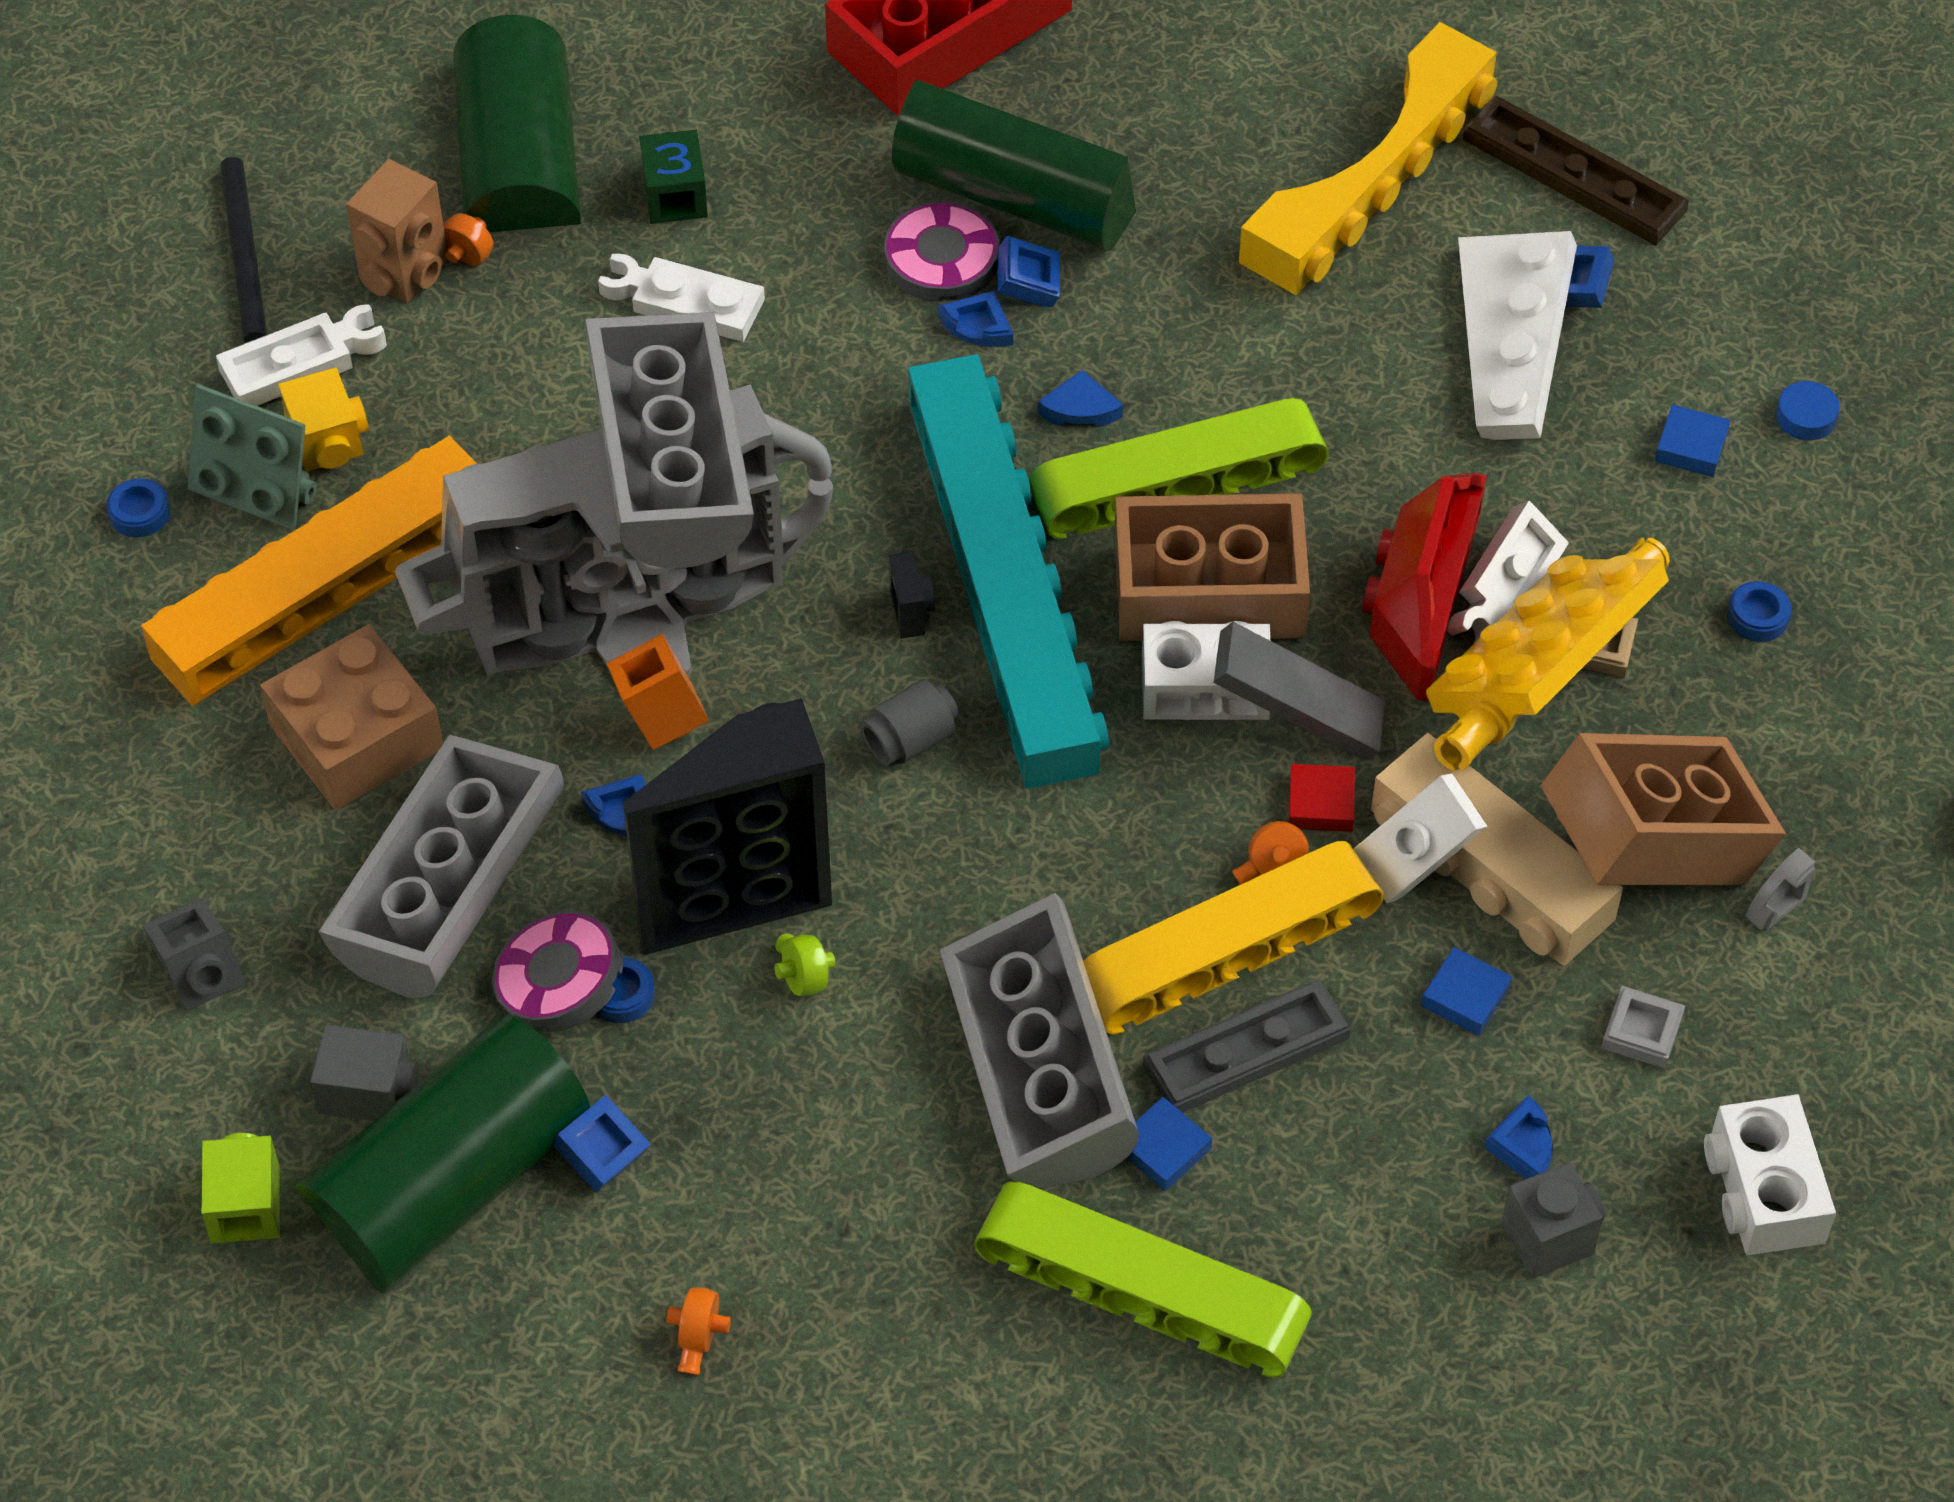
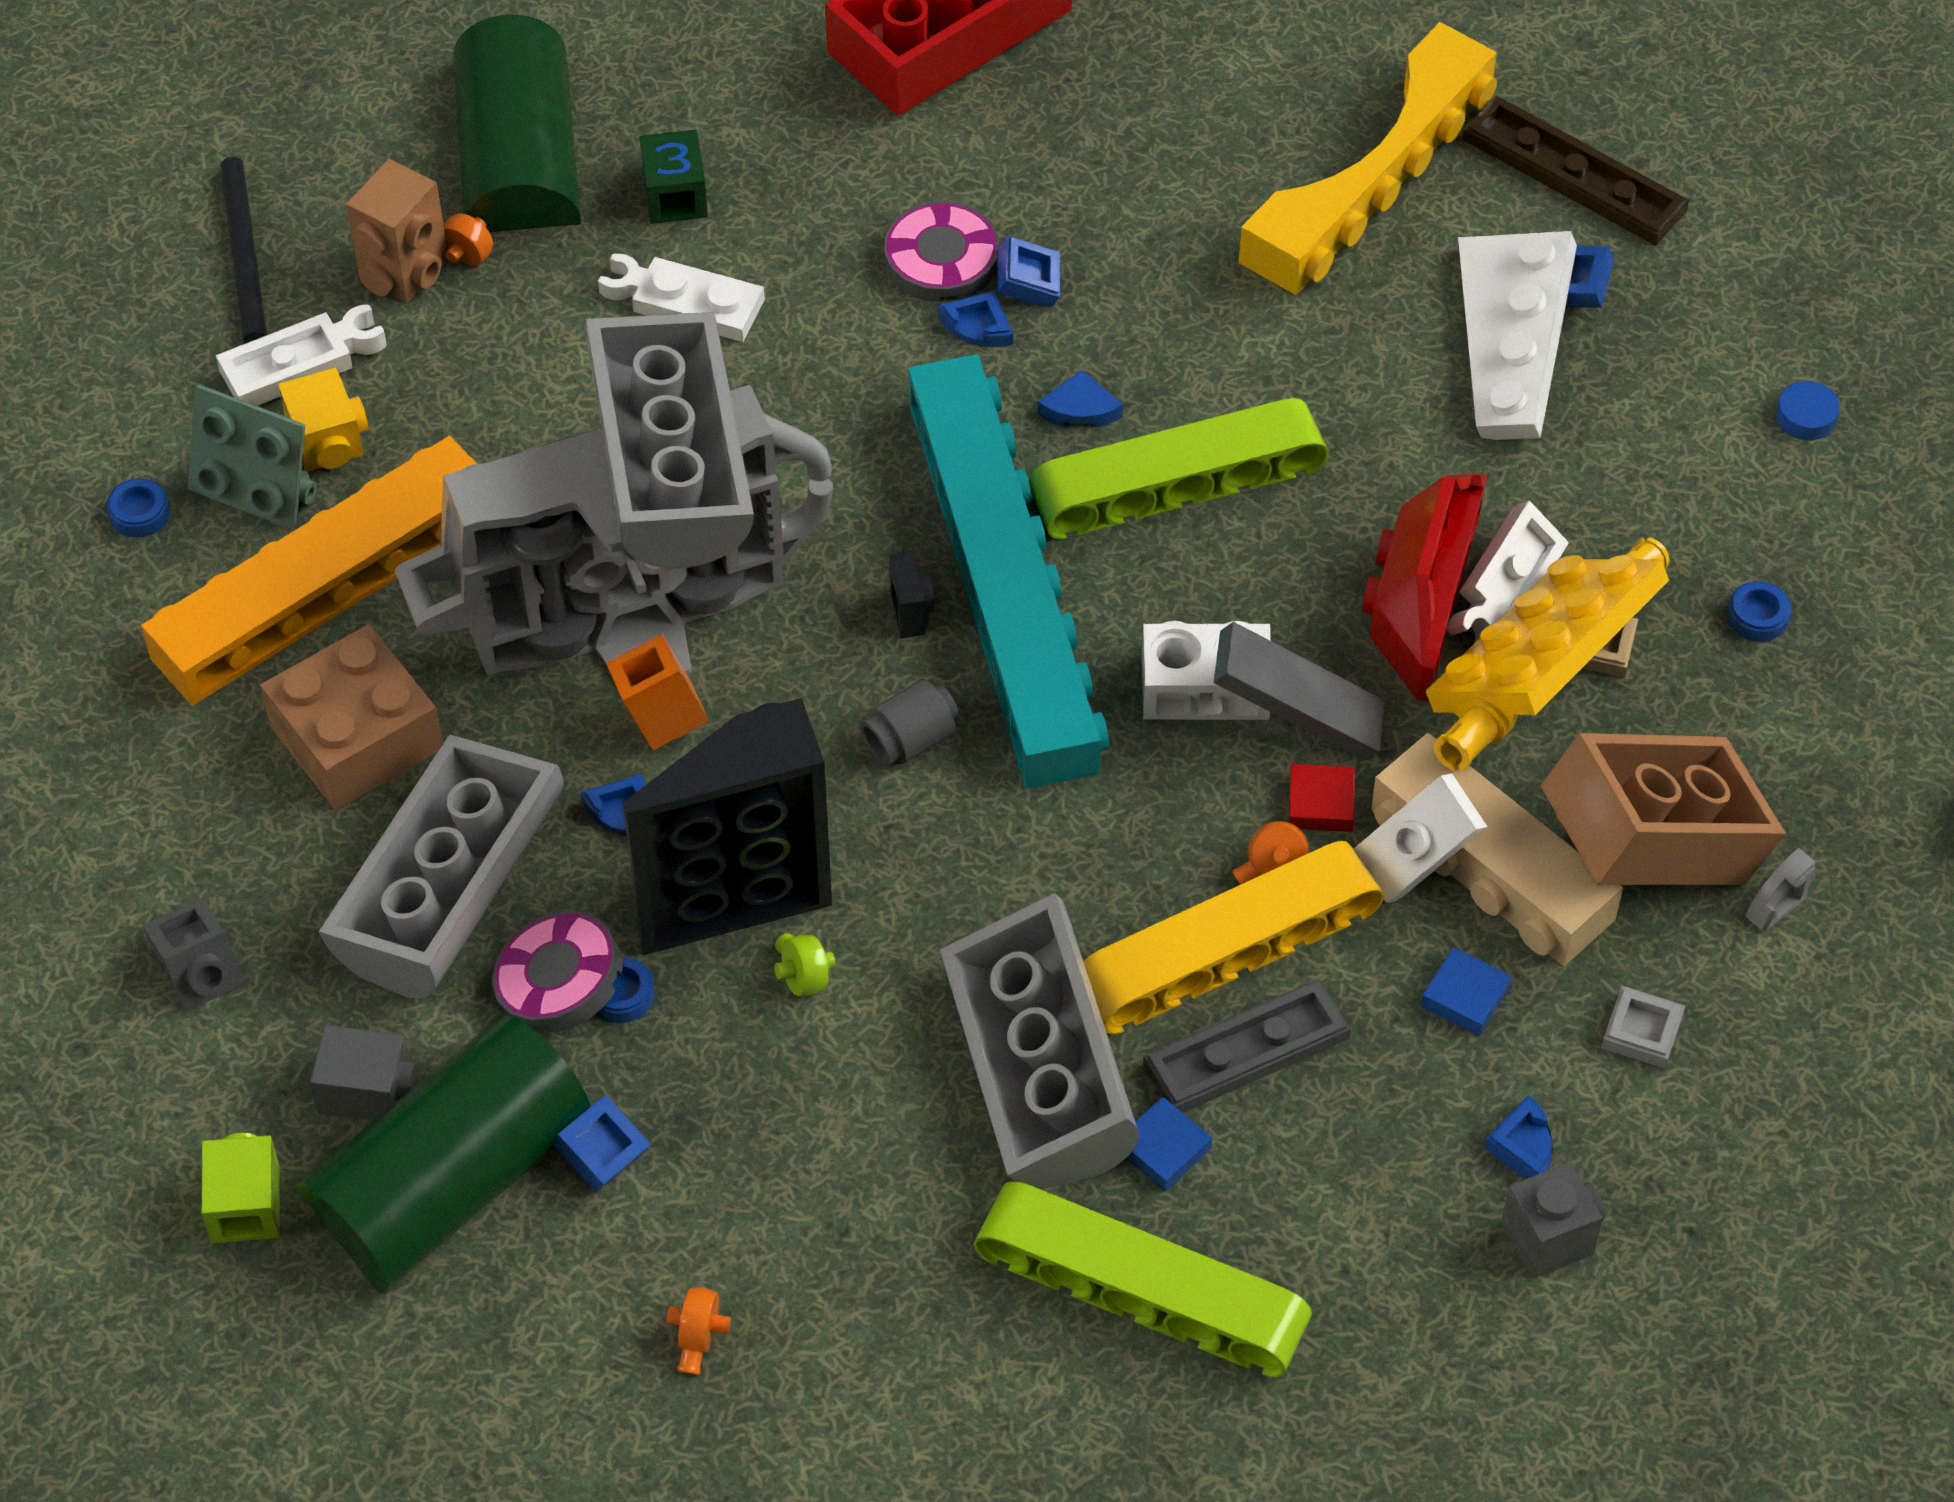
dark green brick [892,79,1136,251] -> none
medium nougat brick [1114,493,1310,641] -> none
blue tile [1655,404,1731,477] -> none
white brick [1704,1094,1836,1256] -> none

